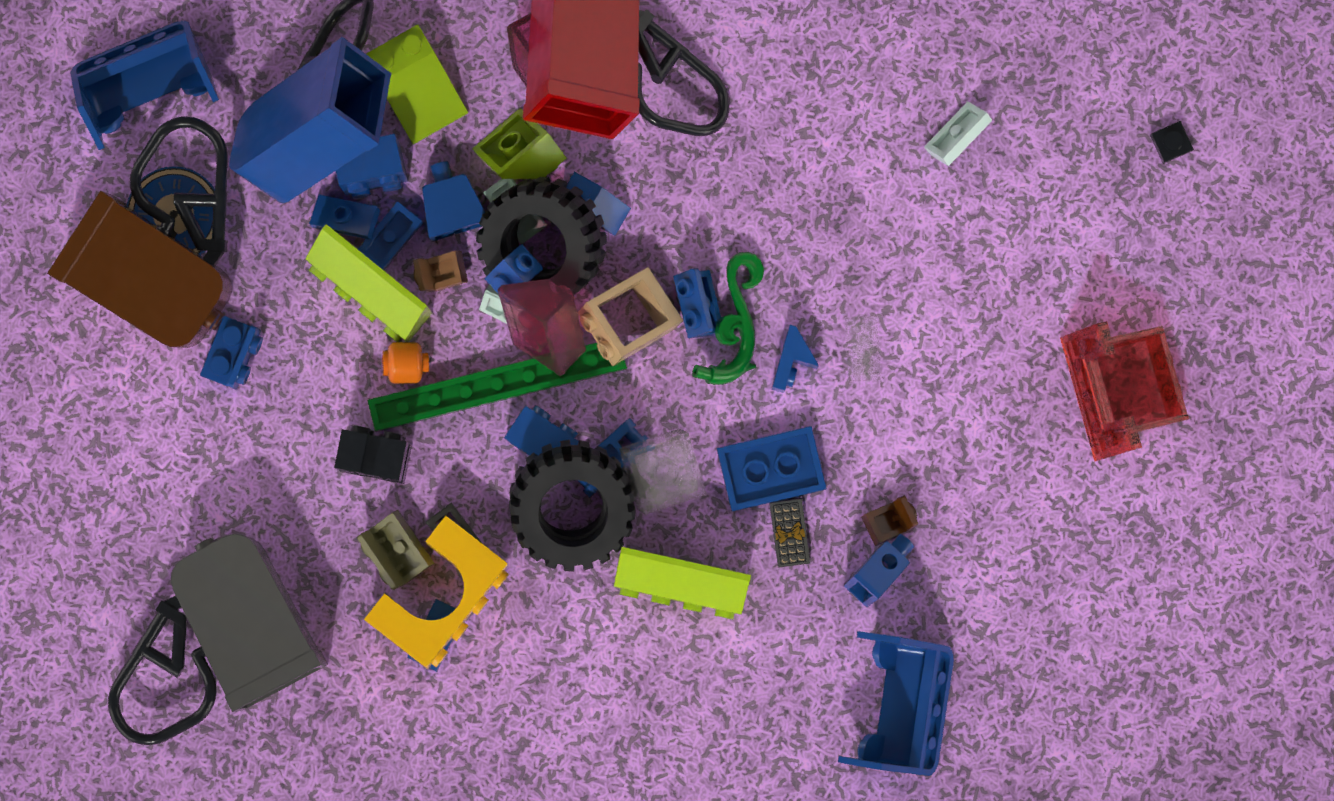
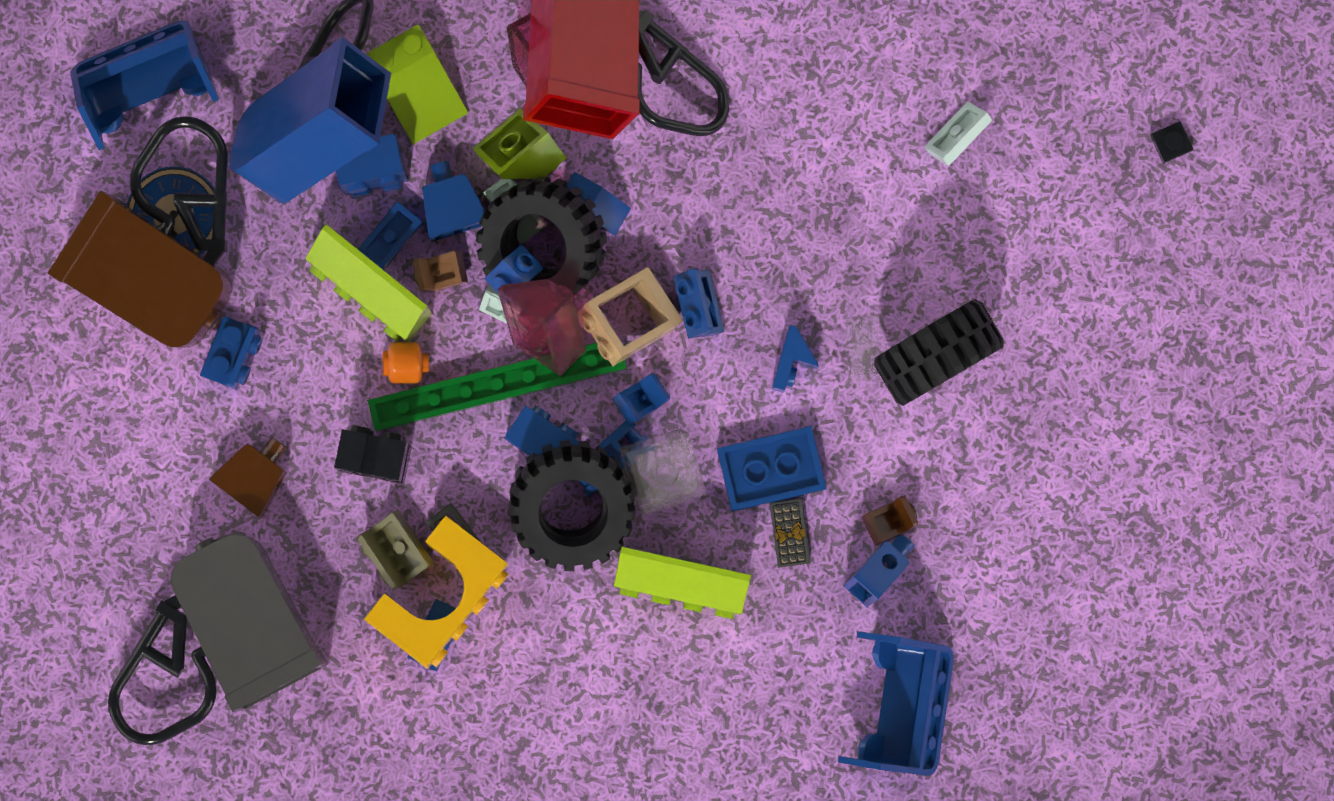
blue plate [309,195,380,240] -> none
green plant [692,252,764,385] -> none
clear red windscreen [1060,321,1189,462] -> none
none -> reddish brown torso [209,437,287,518]
none -> blue bracket [612,372,670,426]
none -> black tyre [874,299,1004,406]

